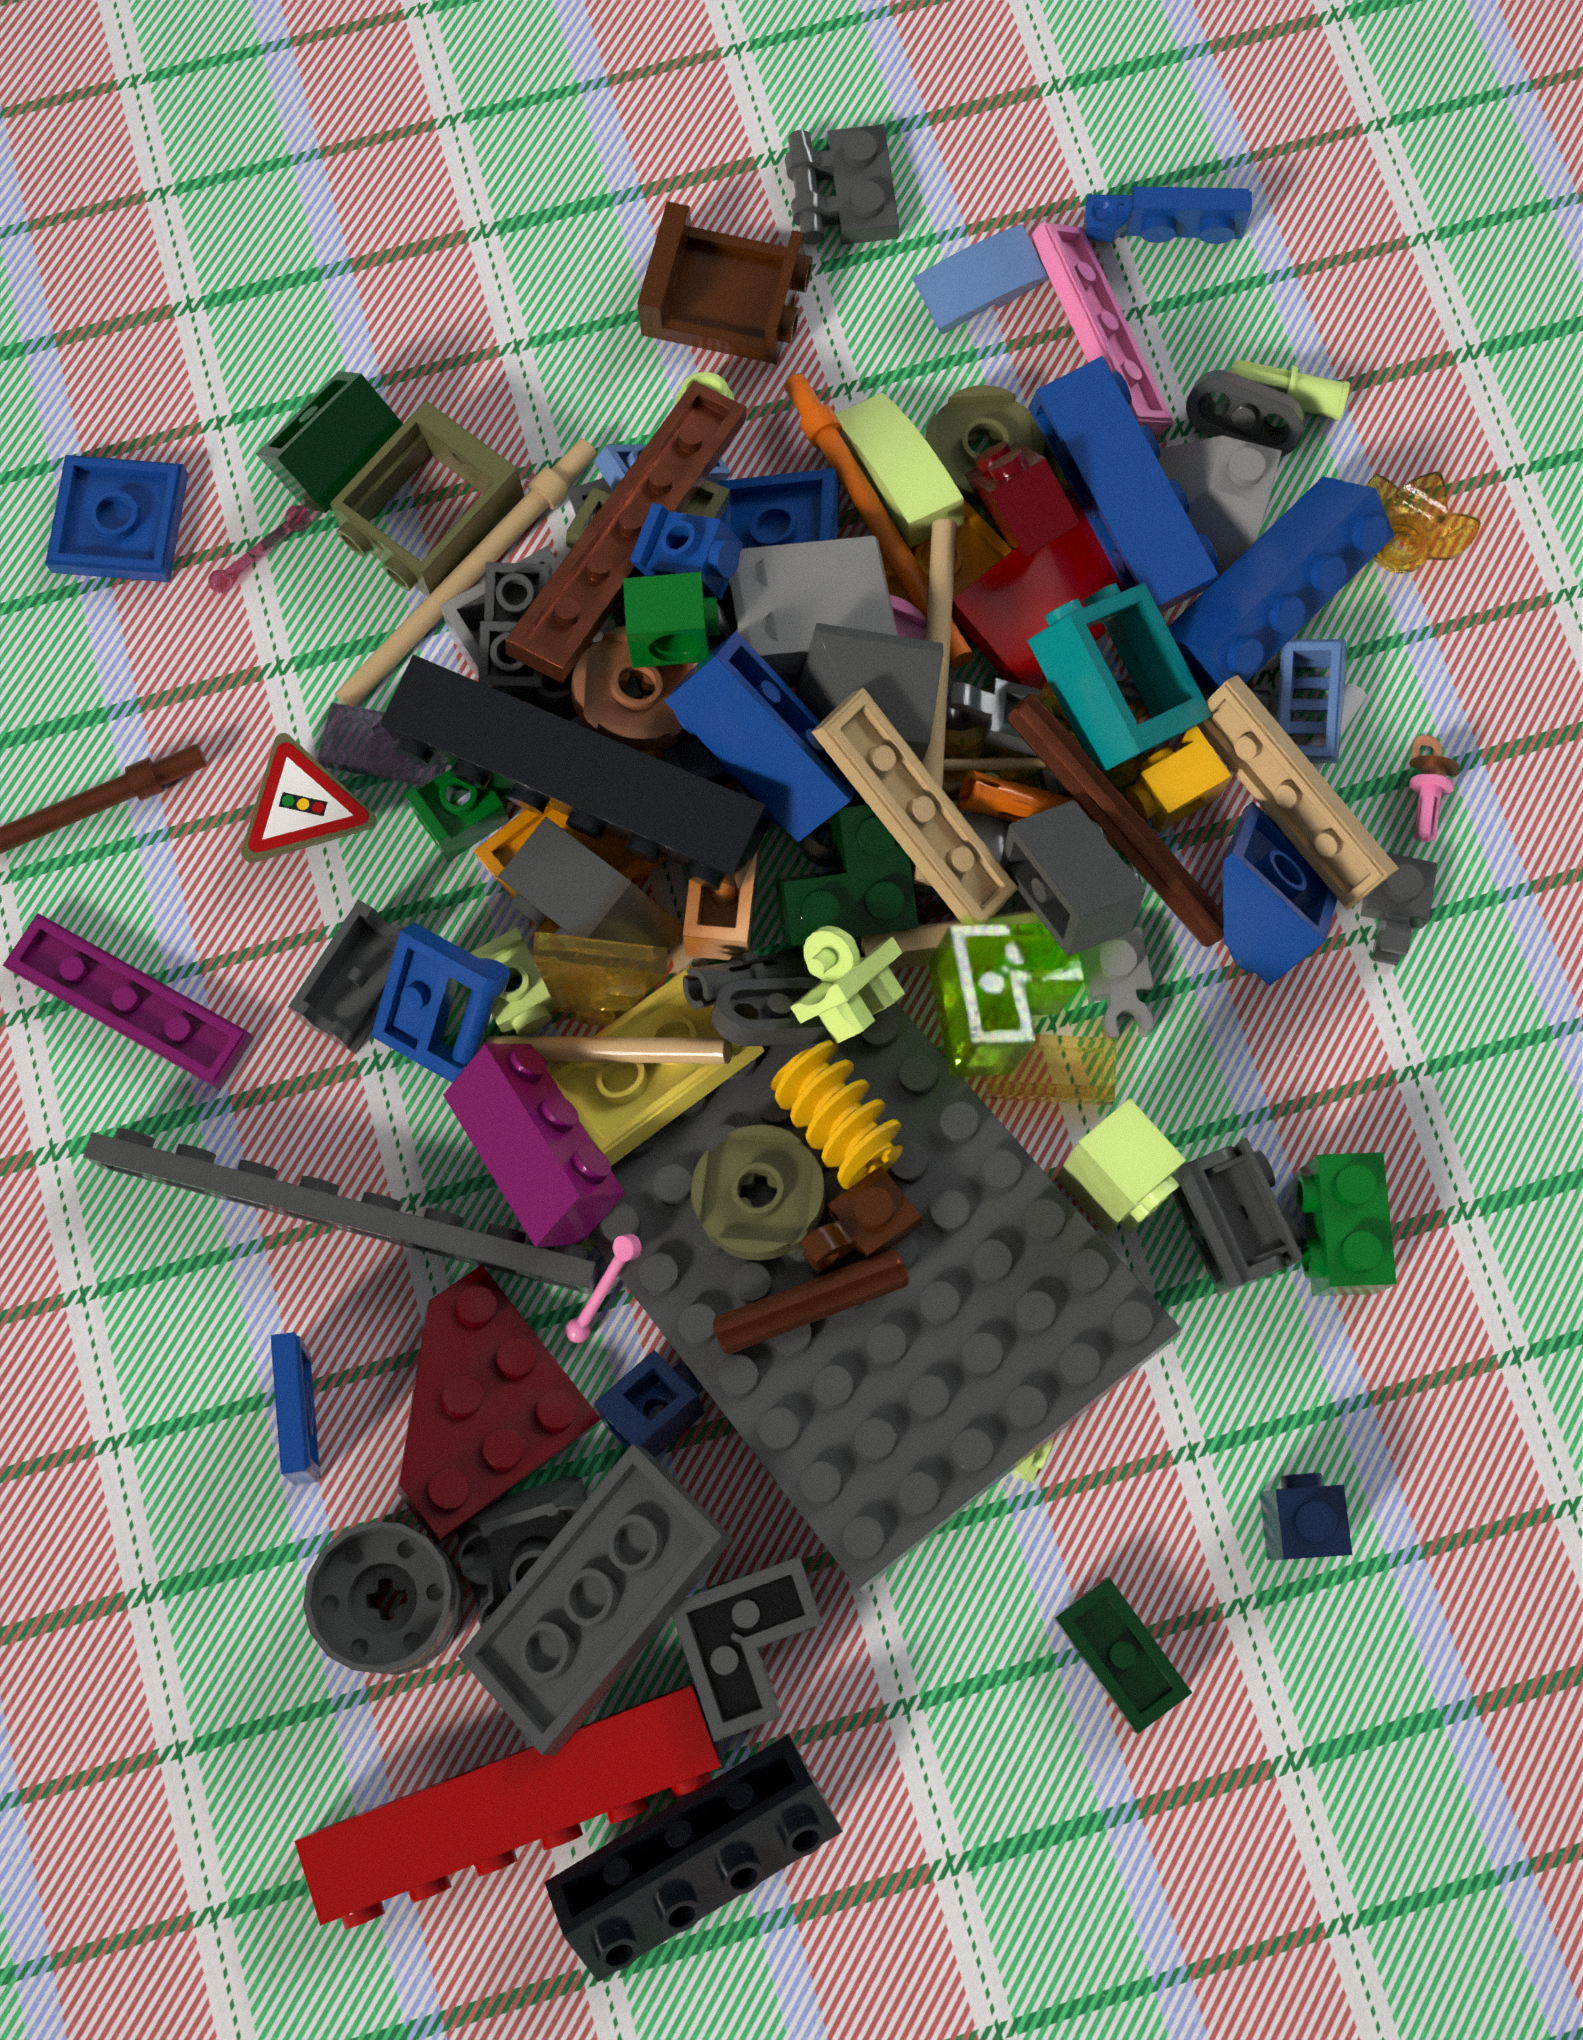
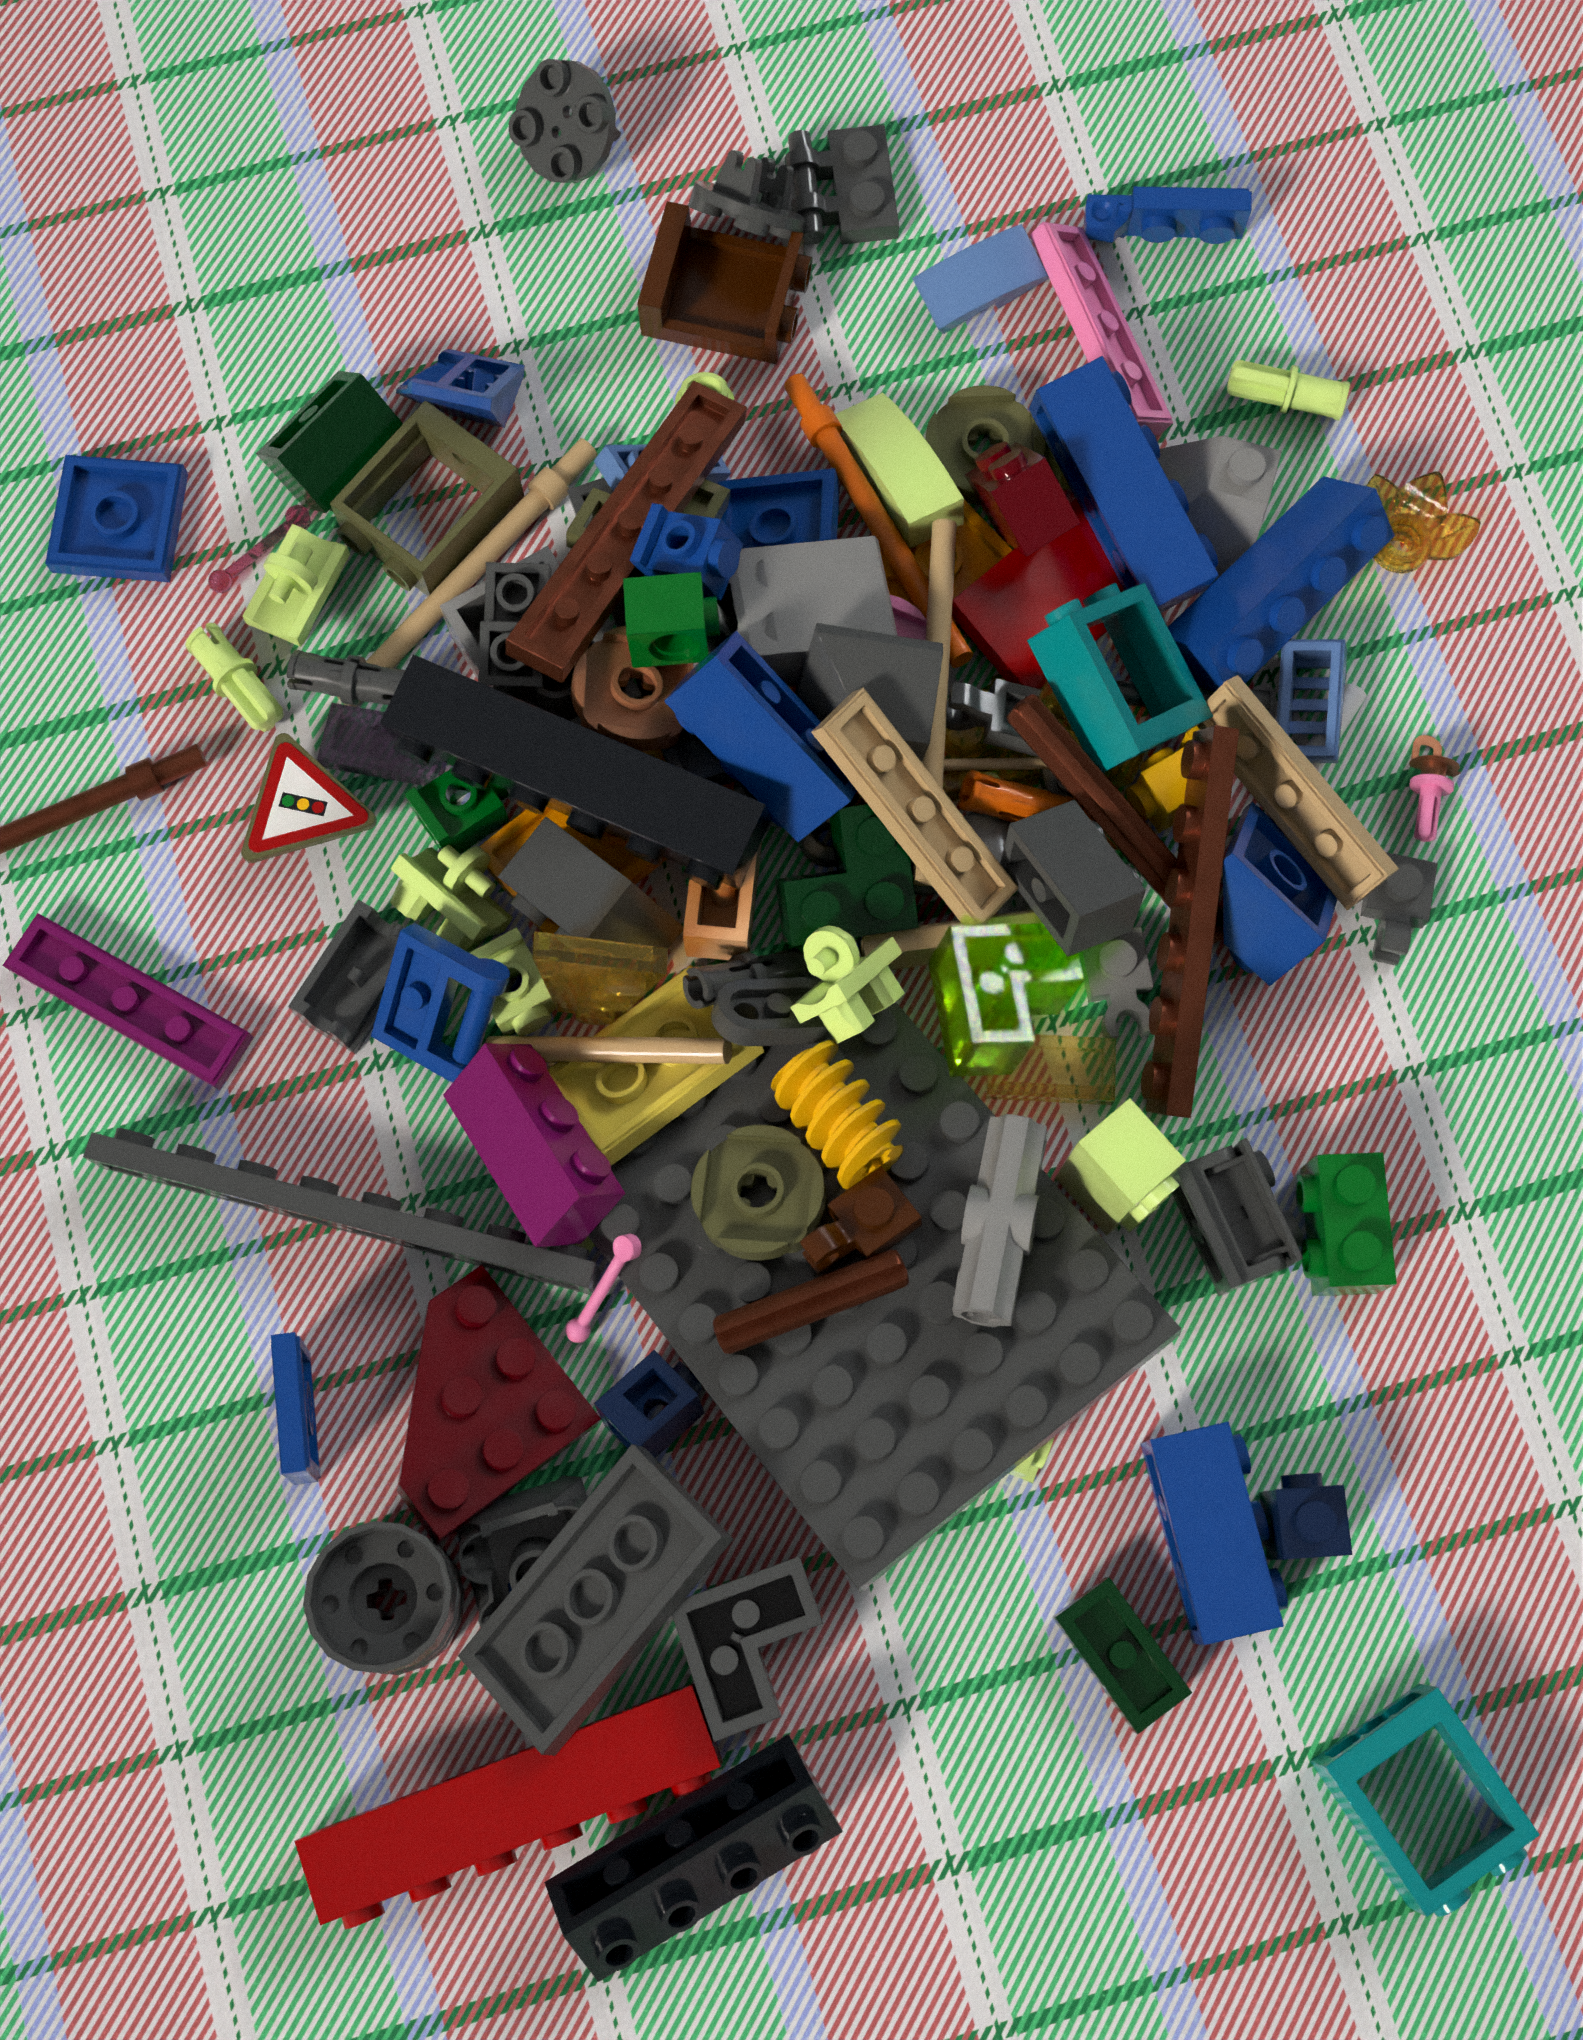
dark grey plate [1186,370,1306,457] -> none
none -> yellowish green axle [185,623,283,732]
none -> yellowish green hips [242,524,350,647]
none -> dark grey pin [287,650,405,705]
none -> yellowish green hips [390,845,513,953]
none -> blue slope [396,349,525,428]
none -> dark grey plate [508,59,621,183]
none -> dark grey plate [688,150,805,240]
none -> light grey piece [952,1114,1047,1328]
none -> blue brick [1140,1421,1288,1645]
none -> copper plate [1141,725,1239,1118]
none -> teal window [1310,1684,1540,1917]

